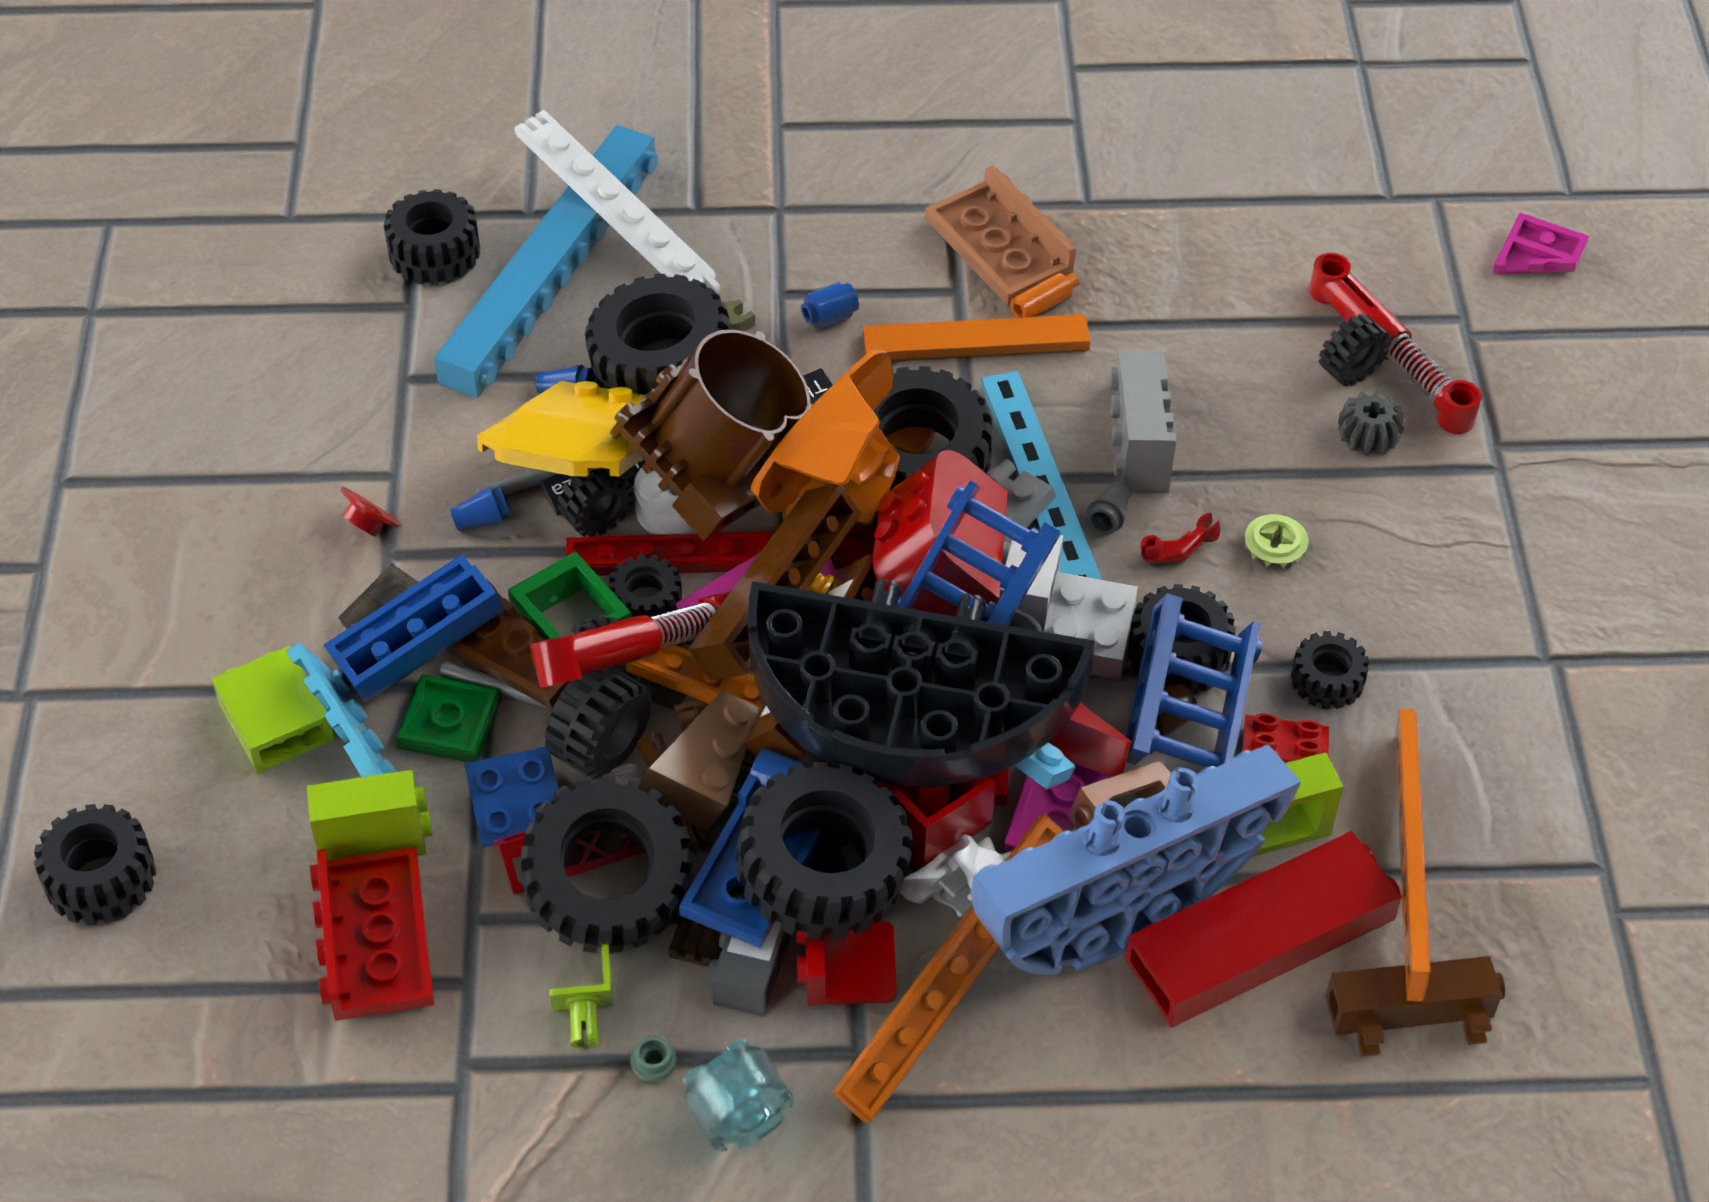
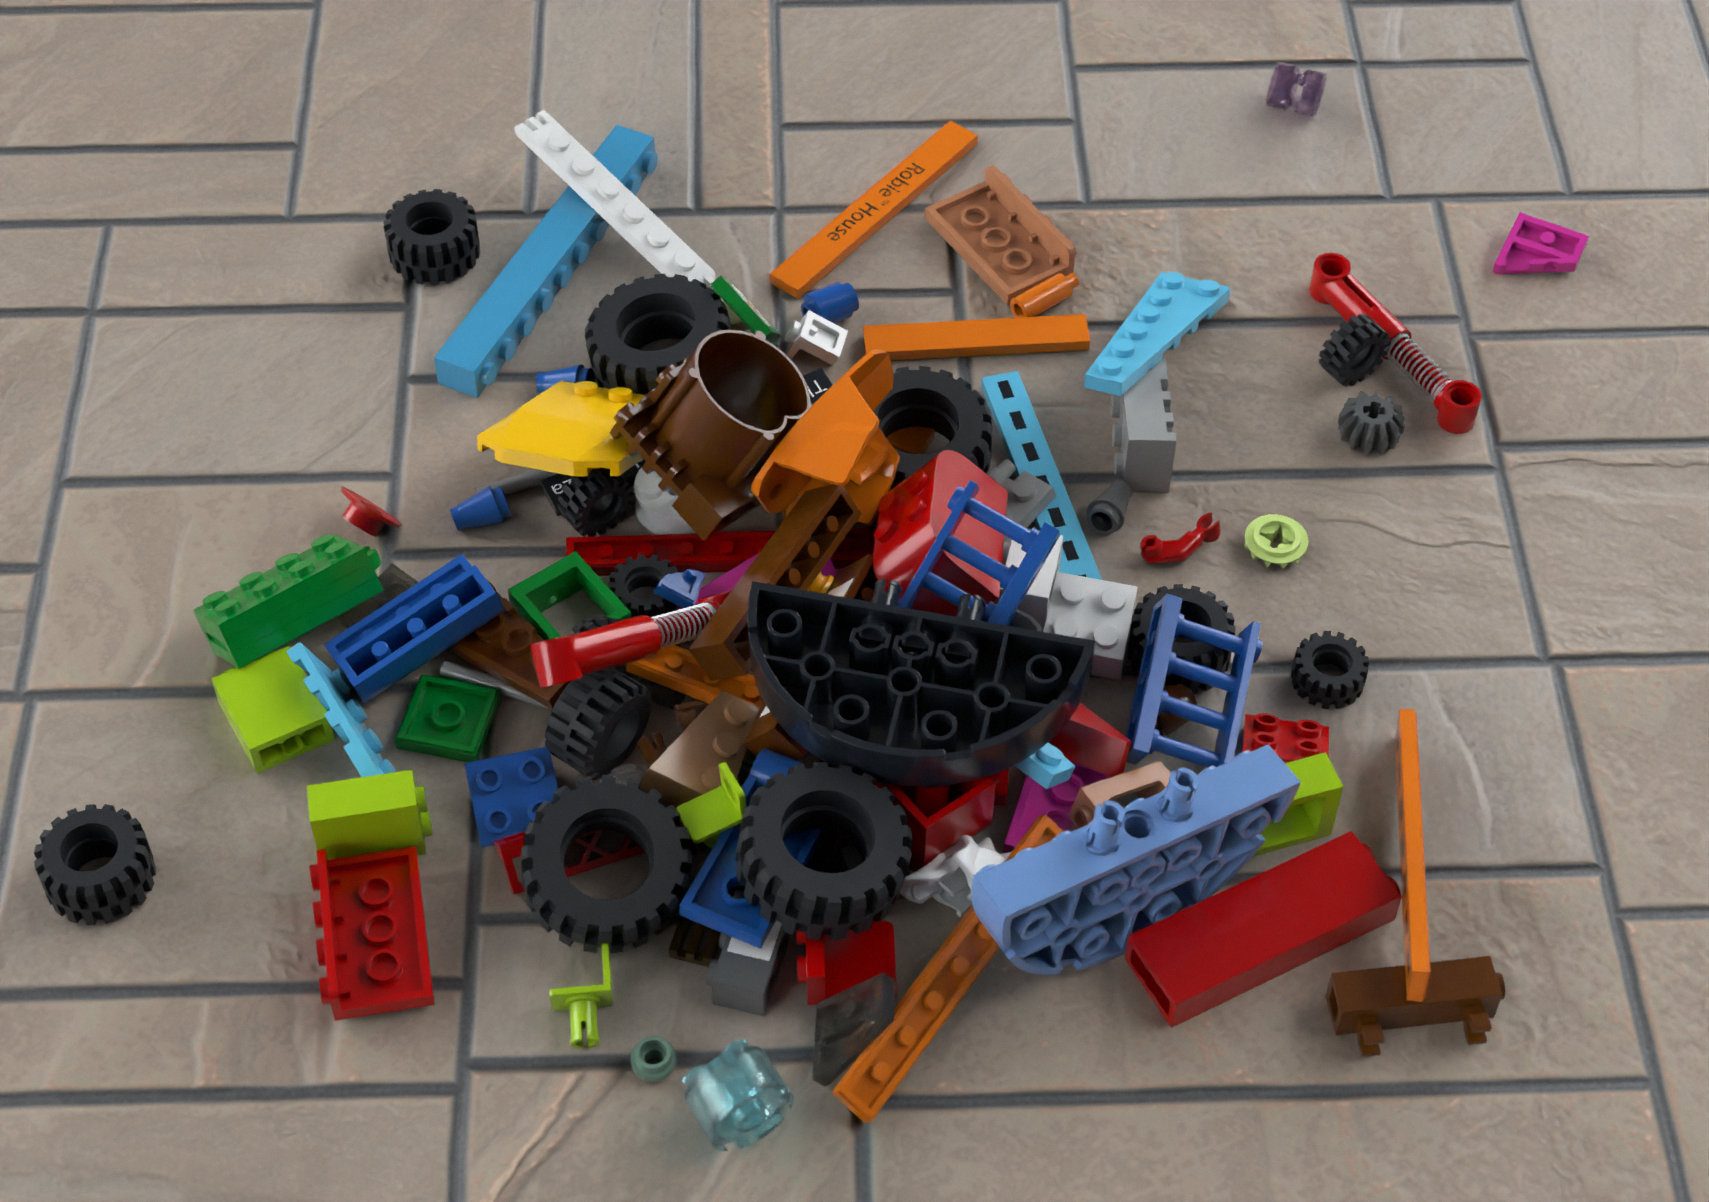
none -> green piece [193,534,384,669]
none -> blue tile [653,569,706,608]
none -> lime bracket [676,762,746,849]
none -> green tile [711,275,781,344]
none -> orange tile [770,120,978,299]
none -> white bracket [784,310,848,365]
none -> clear smoke wing [812,973,896,1087]
none -> medium azure wing [1084,272,1230,396]
none -> clear purple wheel [1266,62,1327,118]

